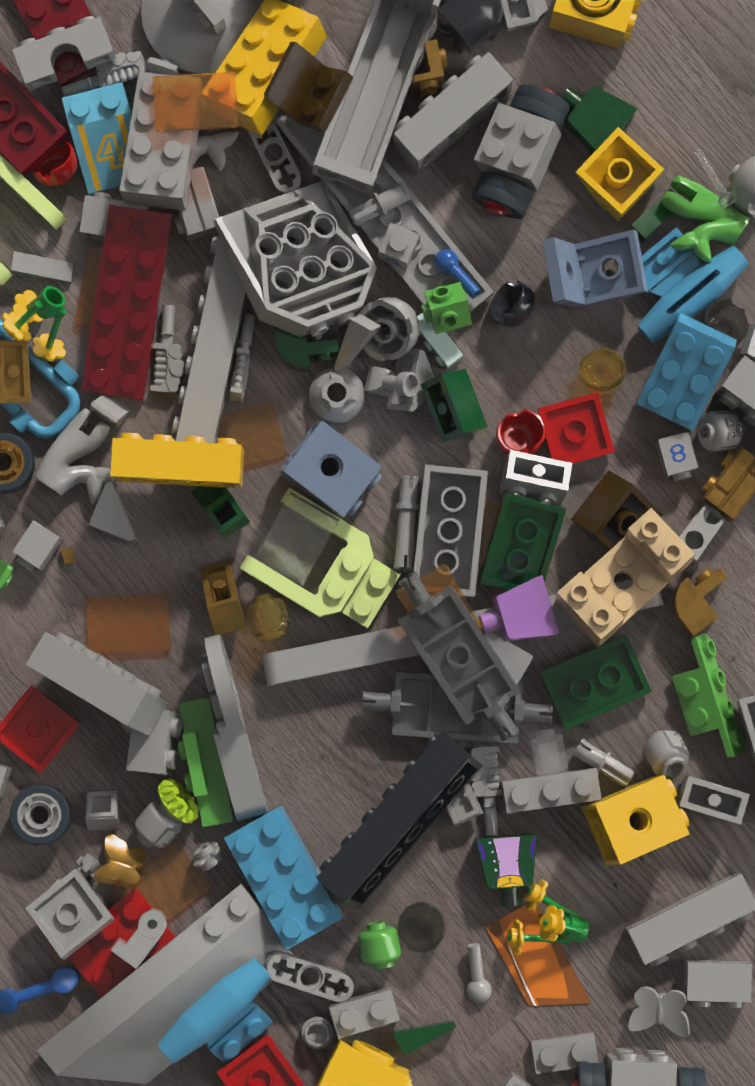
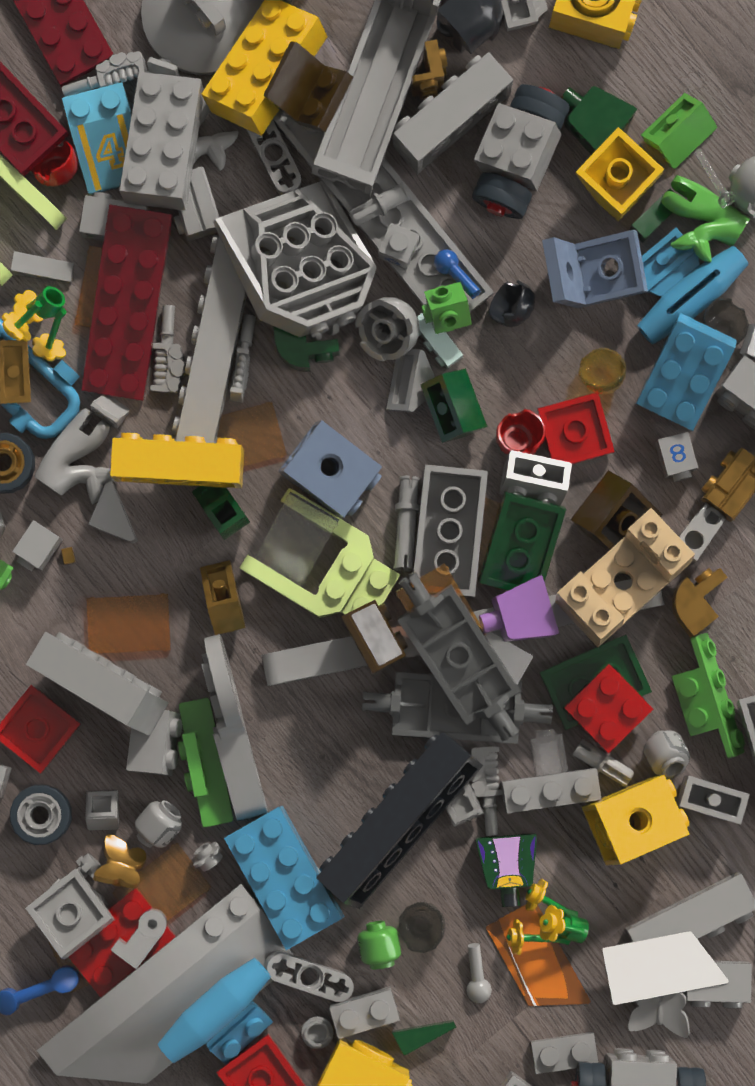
light grey arch [12,16,116,91] -> none
clear orange piece [152,71,239,133] -> none
lime gear [158,778,199,824] -> none
clear yellow head [246,593,291,642] -> none
light grey piece [309,367,365,424] -> none
light grey piece [334,314,381,371] -> none
light grey leg [364,367,420,397] -> none
light grey head [697,410,745,452] -> none
none -> slope [341,600,408,675]
none -> red plate [564,664,654,753]
none -> white sticker [602,931,729,1005]
none -> bright green panel [641,93,717,169]

